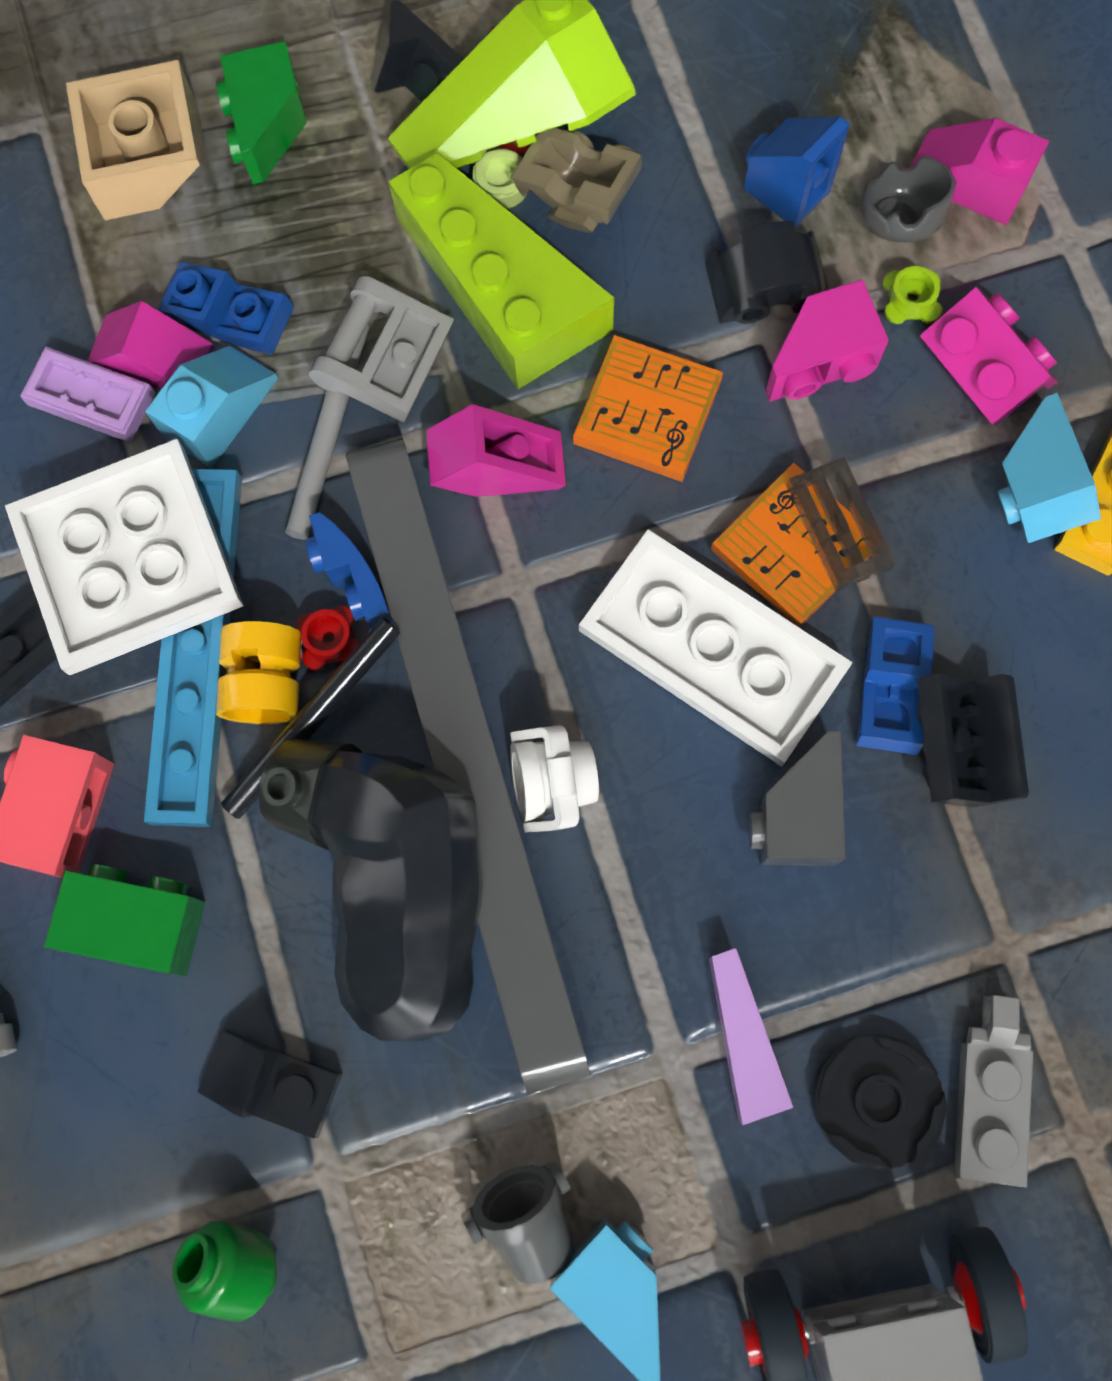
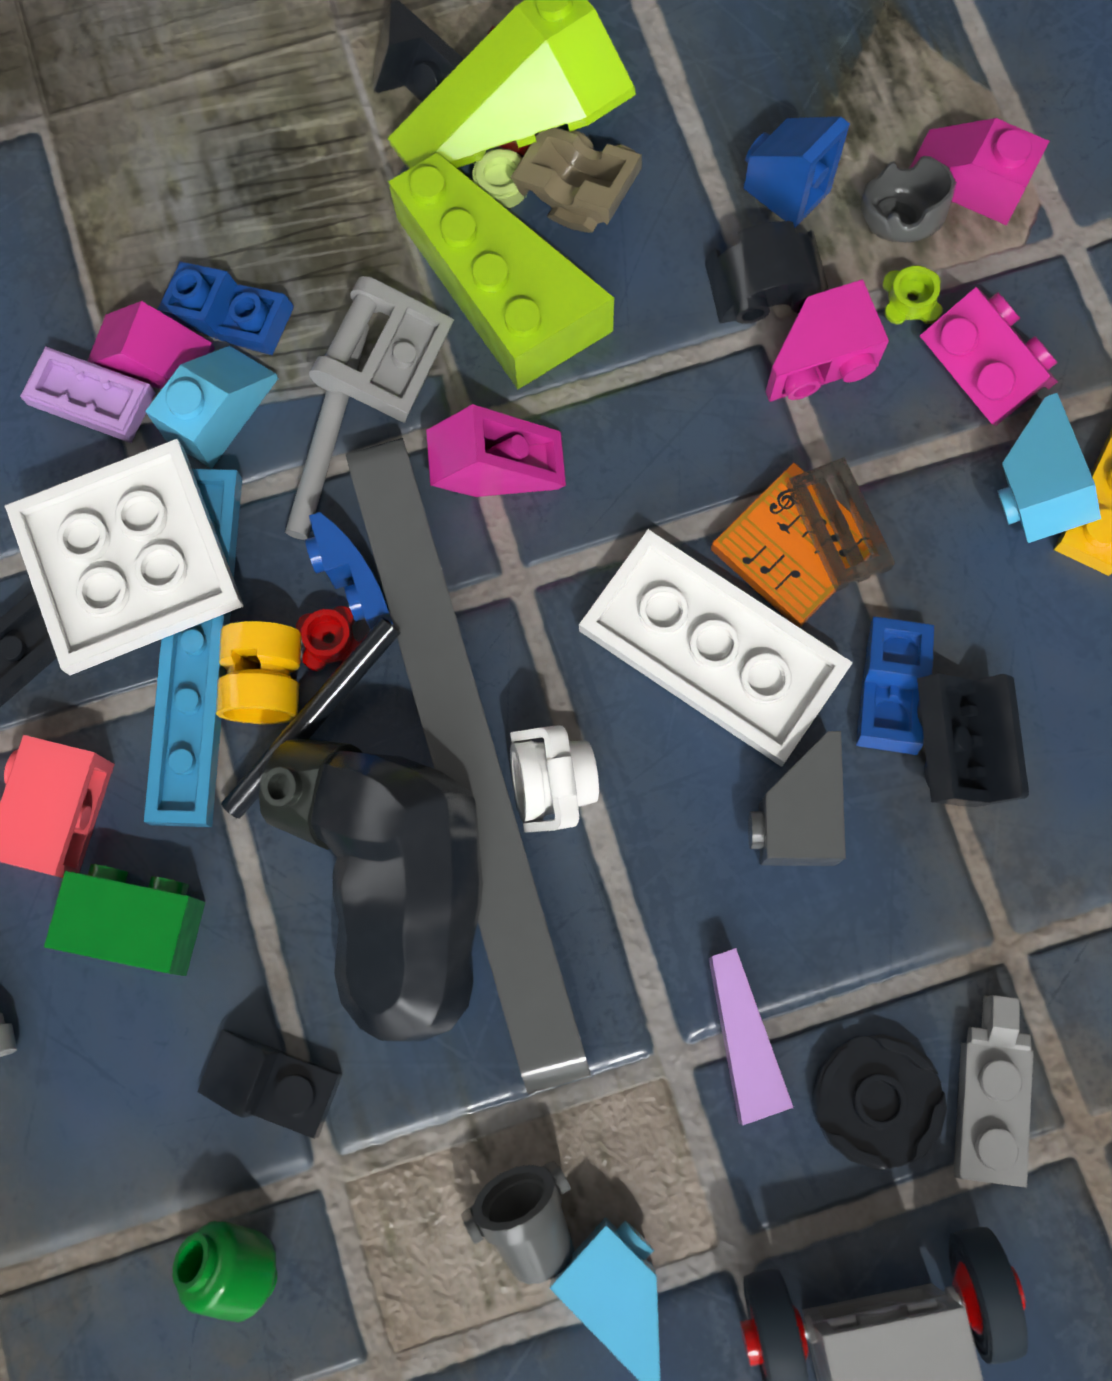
tan slope [66,60,205,220] -> none
green slope [216,41,307,185] -> none
orange tile [573,335,724,482] -> none

